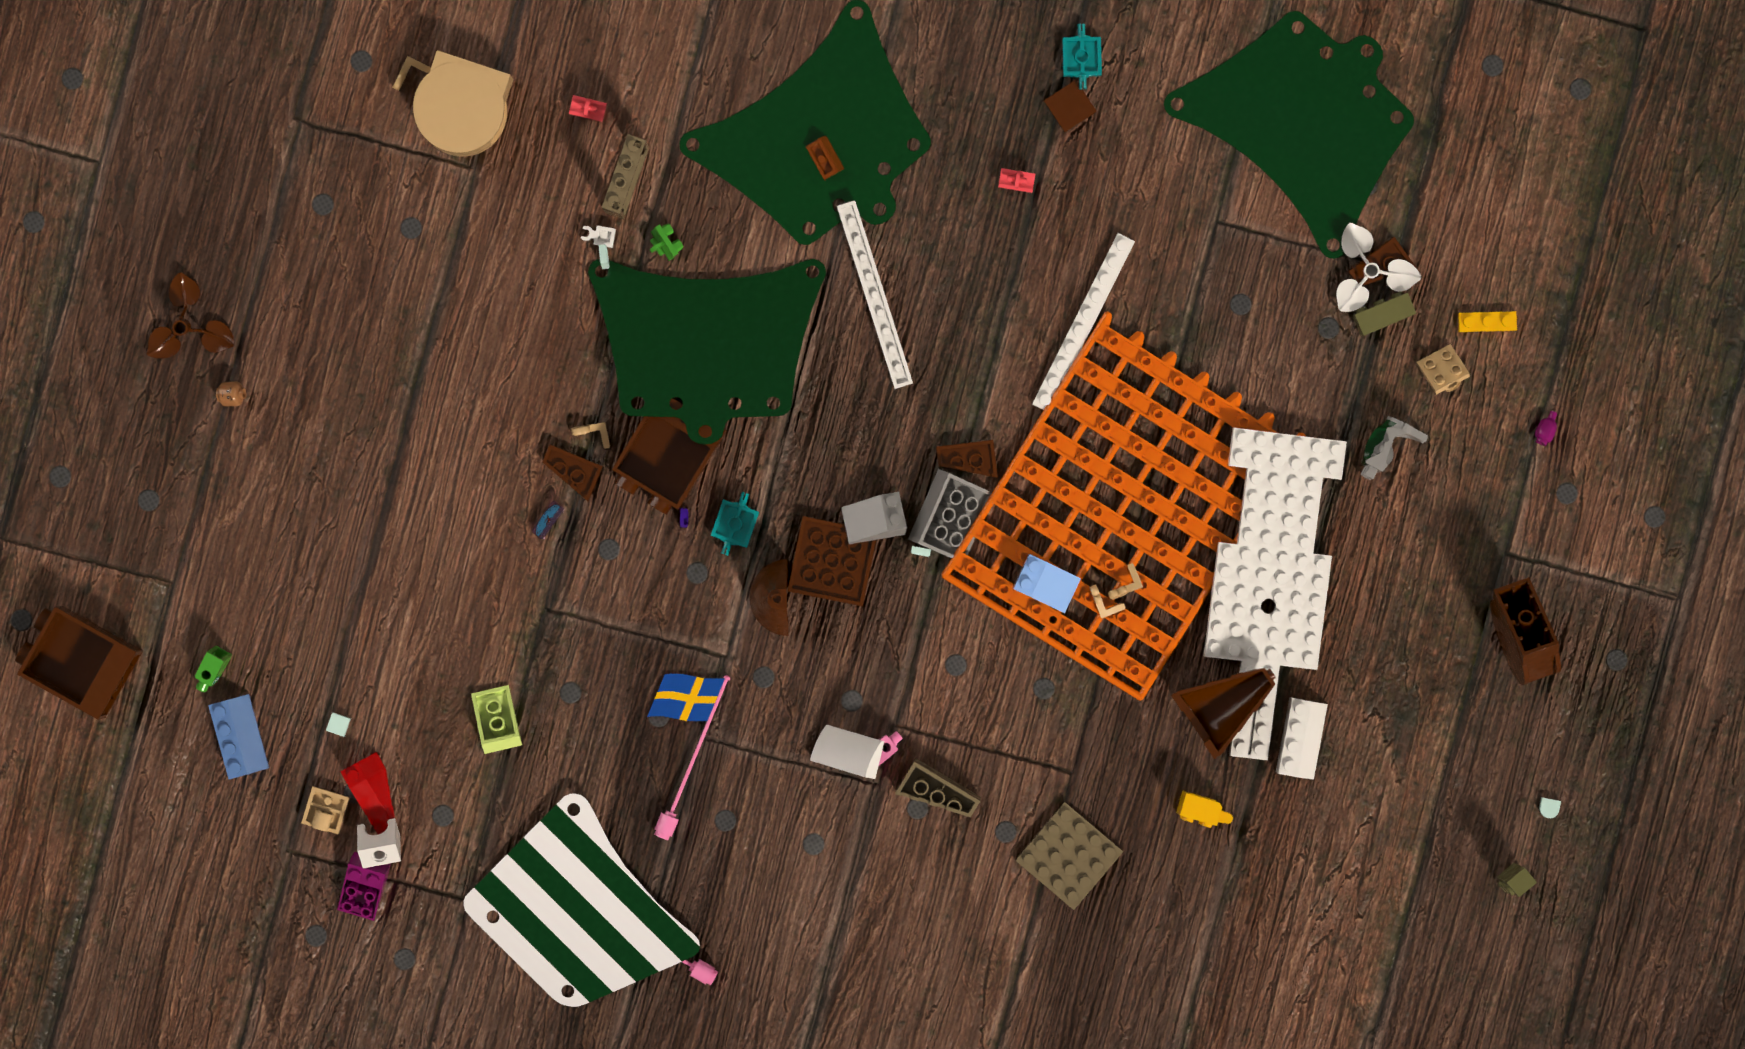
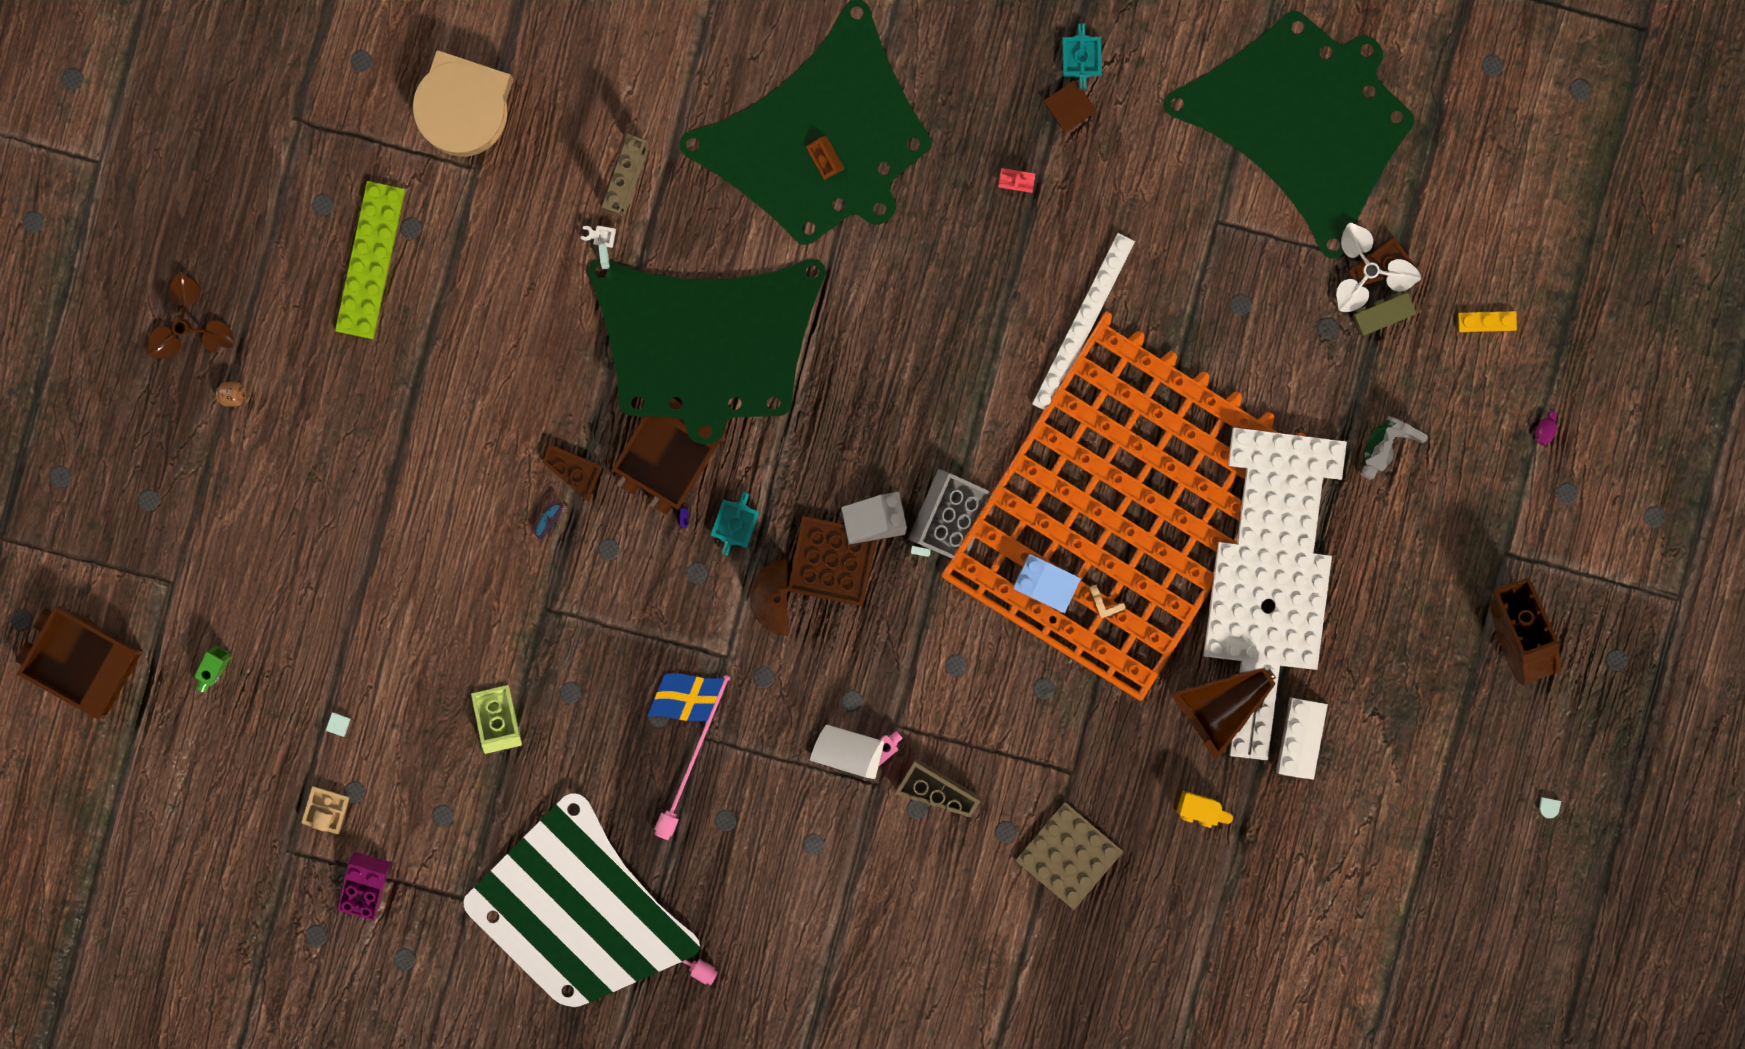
medium blue slope [208,694,269,779] -> none
red wedge [340,752,395,834] -> none
white piece [357,818,401,868] -> none
tan piece [392,56,431,91] -> none
coral hips [569,95,607,122] -> none
tan piece [571,422,610,449] -> none
bright green hips [649,224,684,261] -> none
white plate [837,200,913,389] -> none
reddish brown wing [936,440,998,478] -> none
tan piece [1108,563,1143,600] -> none
tan plate [1417,344,1470,395] -> none
olive brick [1497,863,1537,897] -> none
none -> lime plate [335,181,406,340]

